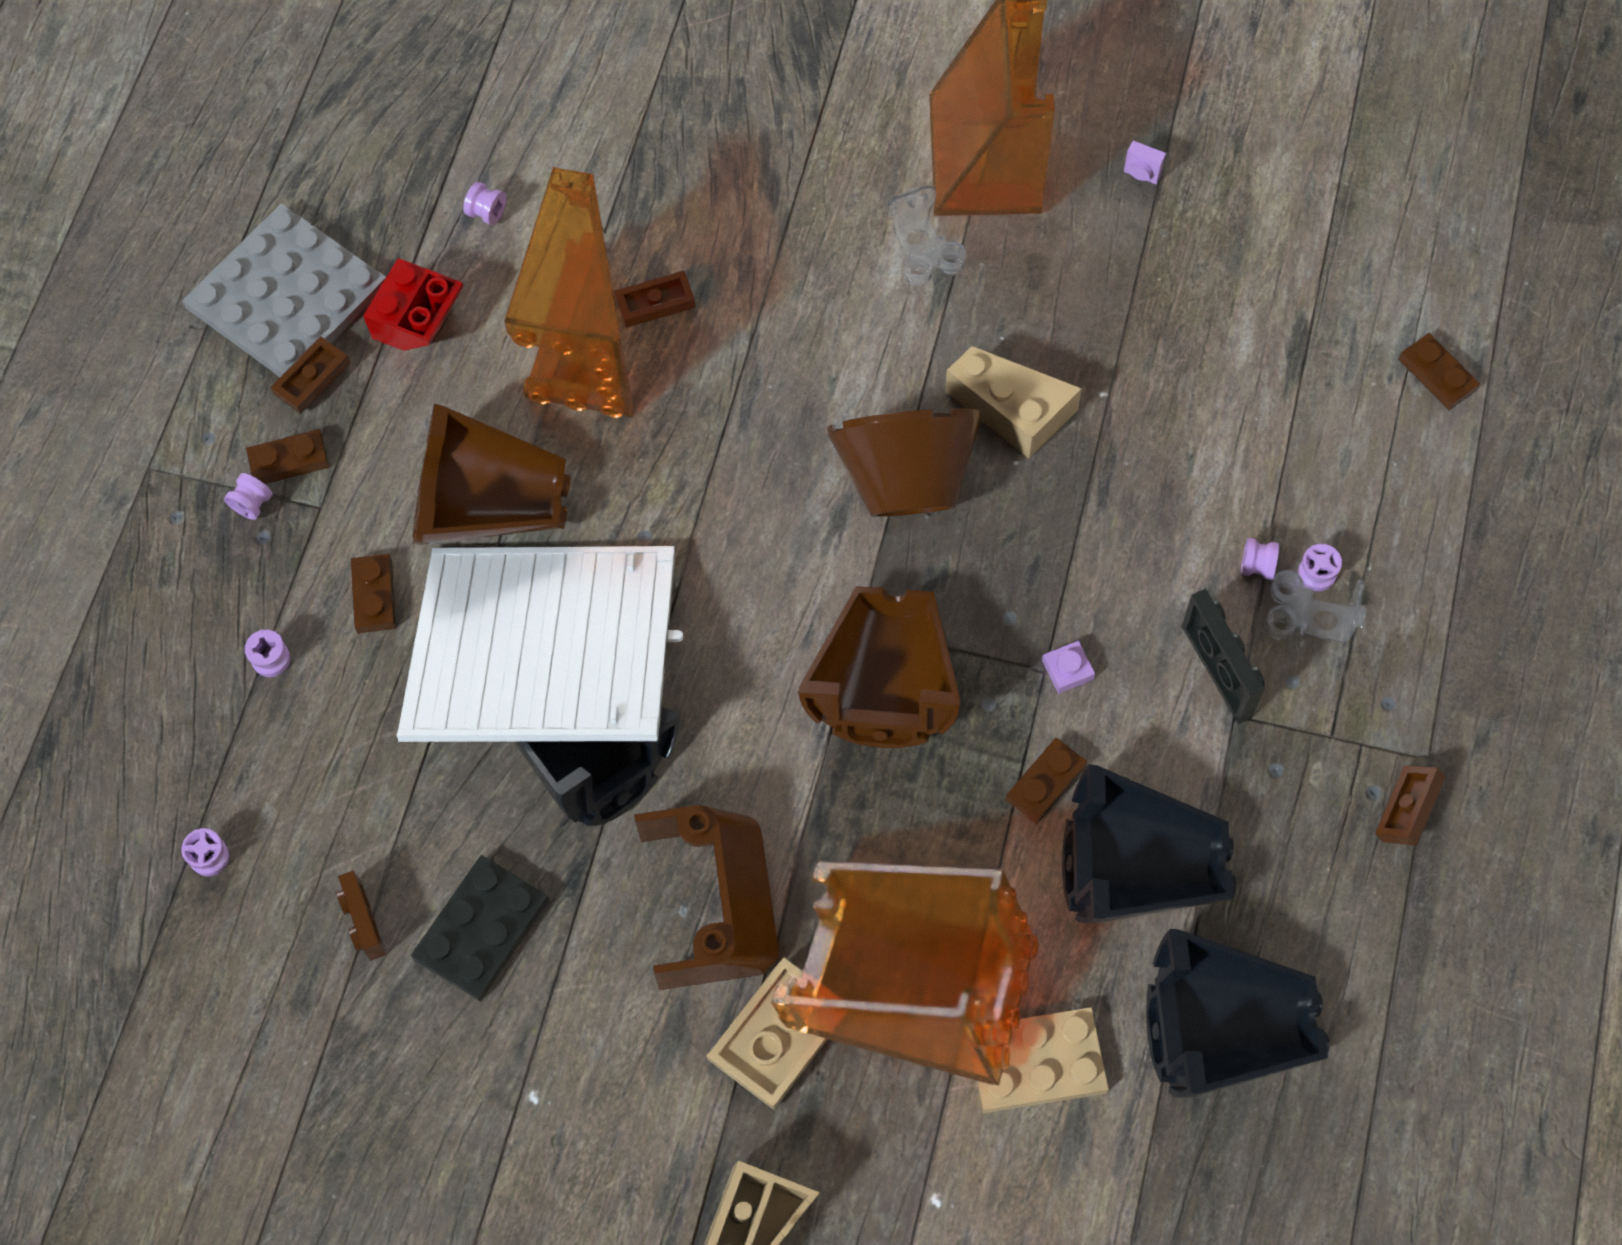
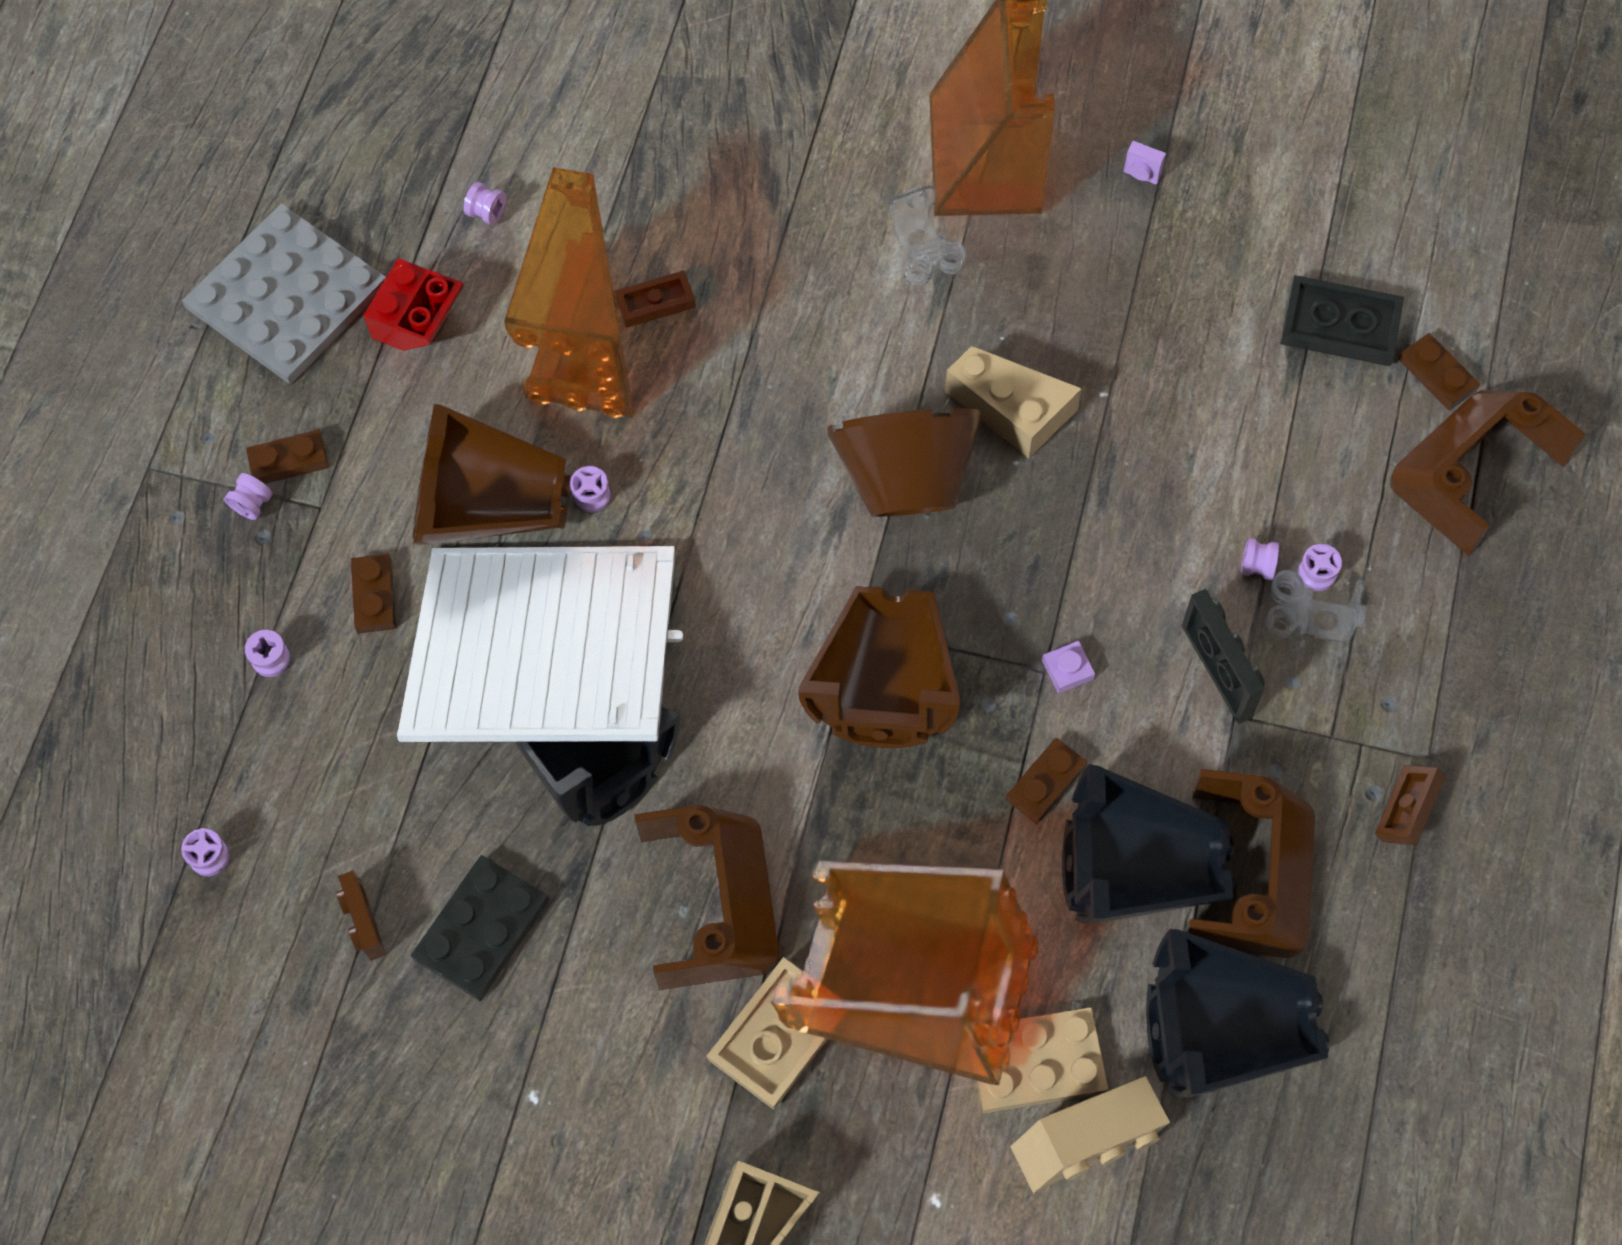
reddish brown plate [270,336,350,414] -> none
none -> lavender wheel [570,466,611,513]
none -> tan wedge [1010,1076,1170,1193]
none -> reddish brown windscreen [1184,769,1315,958]
none -> pearl dark grey plate [1280,275,1404,366]
none -> reddish brown windscreen [1390,390,1586,556]

